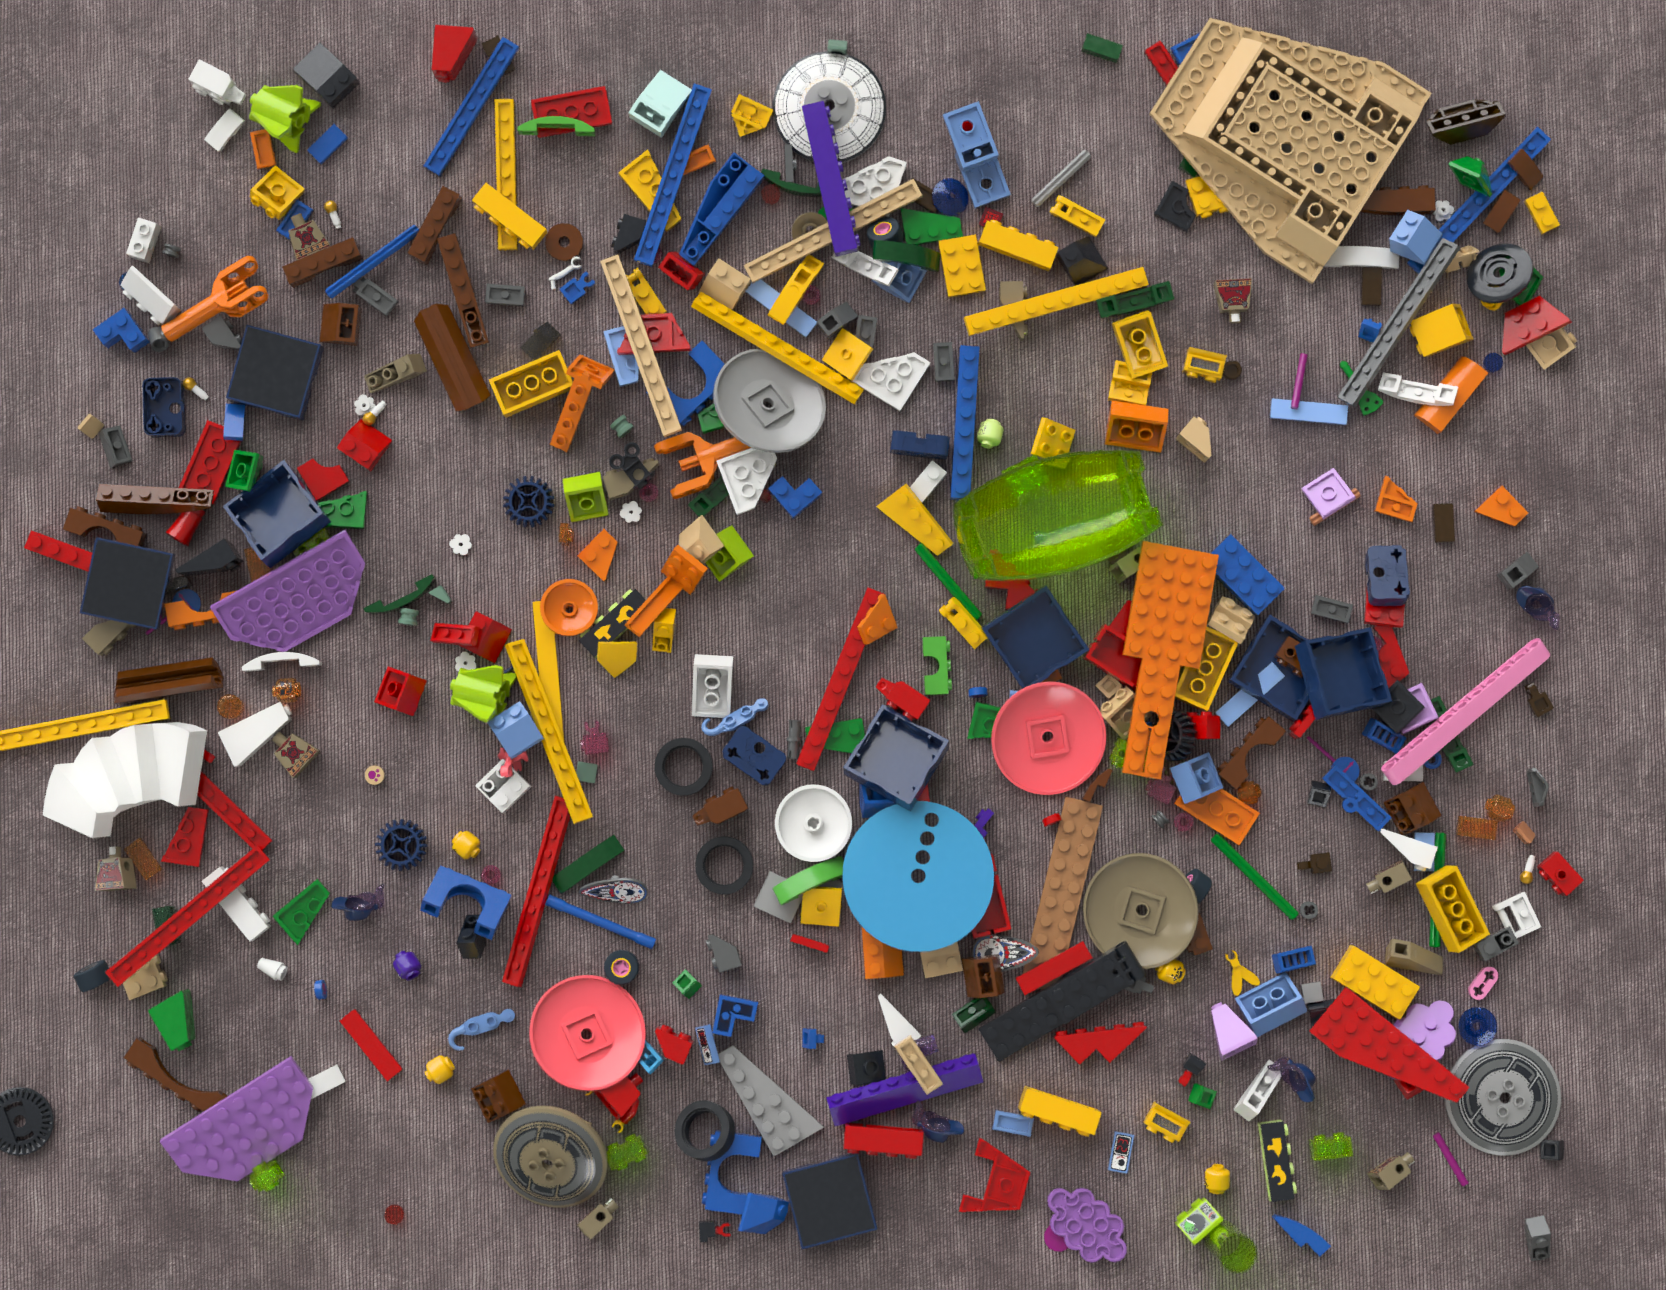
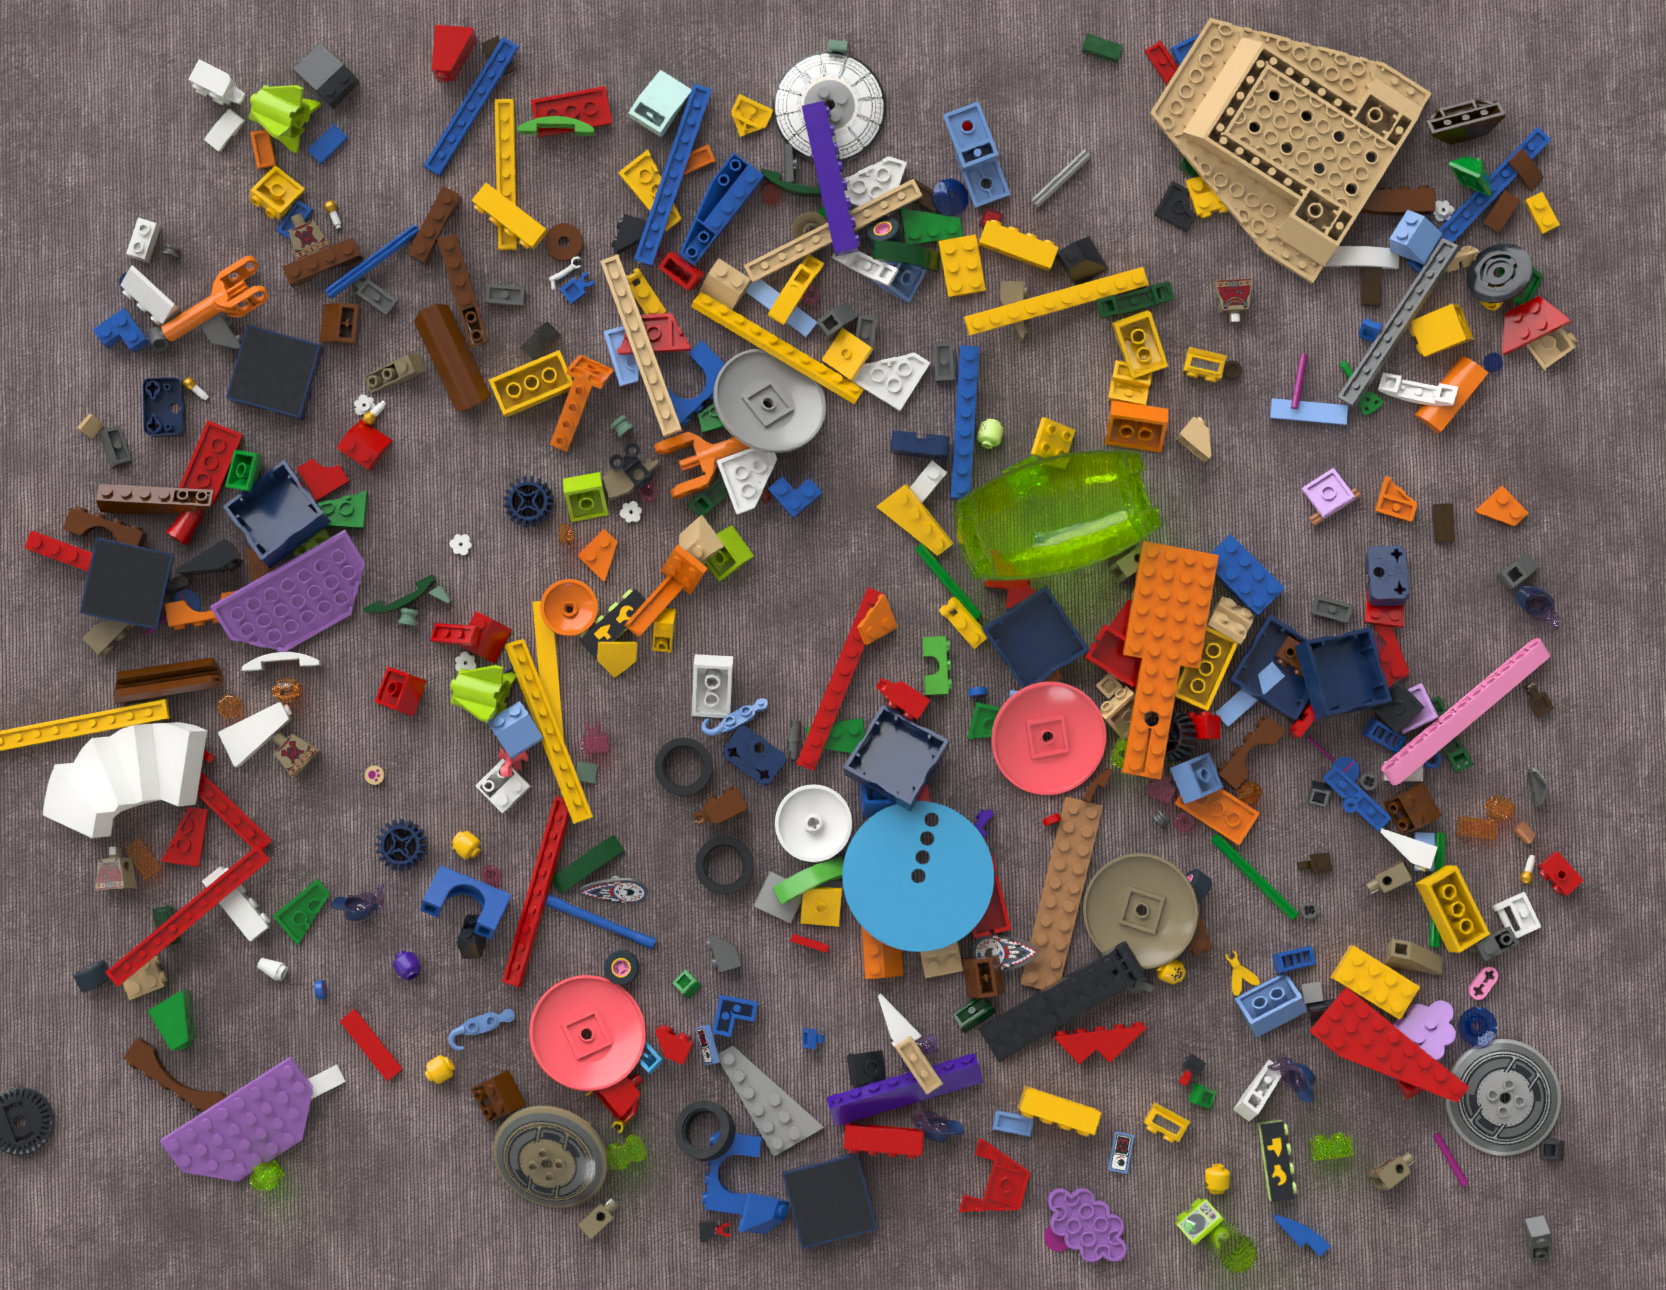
tile [223,404,245,441] -> none
clear red tile [384,1204,405,1224] -> none
red tile [1015,941,1092,995] -> none
yellow plate [1049,195,1105,237] -> none
slope [1211,1002,1258,1061] -> none

